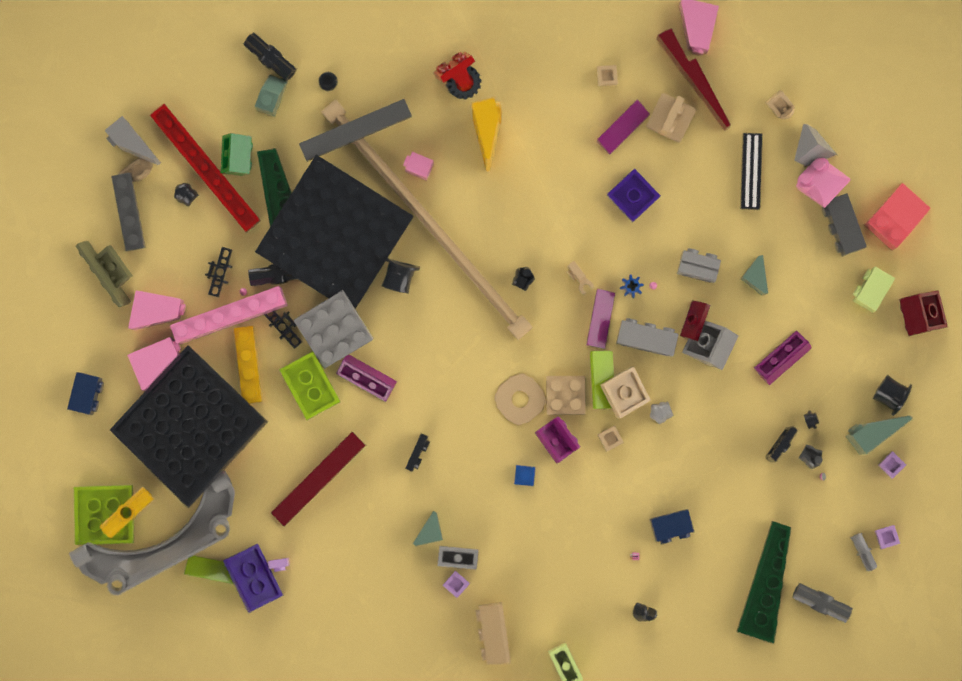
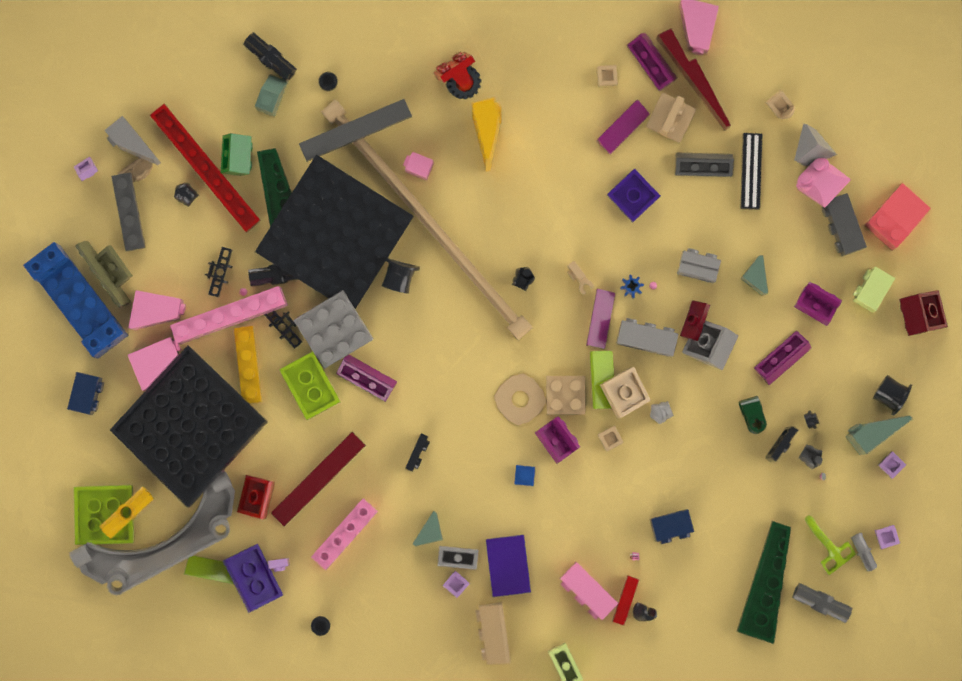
none -> blue plate [23,242,129,359]
none -> lavender plate [74,157,98,181]
none -> red slope [237,475,275,520]
none -> bright pink brick [311,499,378,570]
none -> black plate [311,616,330,636]
none -> dark purple tile [486,535,531,597]
none -> bright pink brick [560,562,618,620]
none -> red piece [612,575,639,626]
none -> magenta slope [627,33,678,91]
none -> dark grey slope [675,153,734,177]
none -> dark green piece [739,396,767,434]
none -> magenta bracket [794,282,842,326]
none -> lime piece [805,515,856,575]

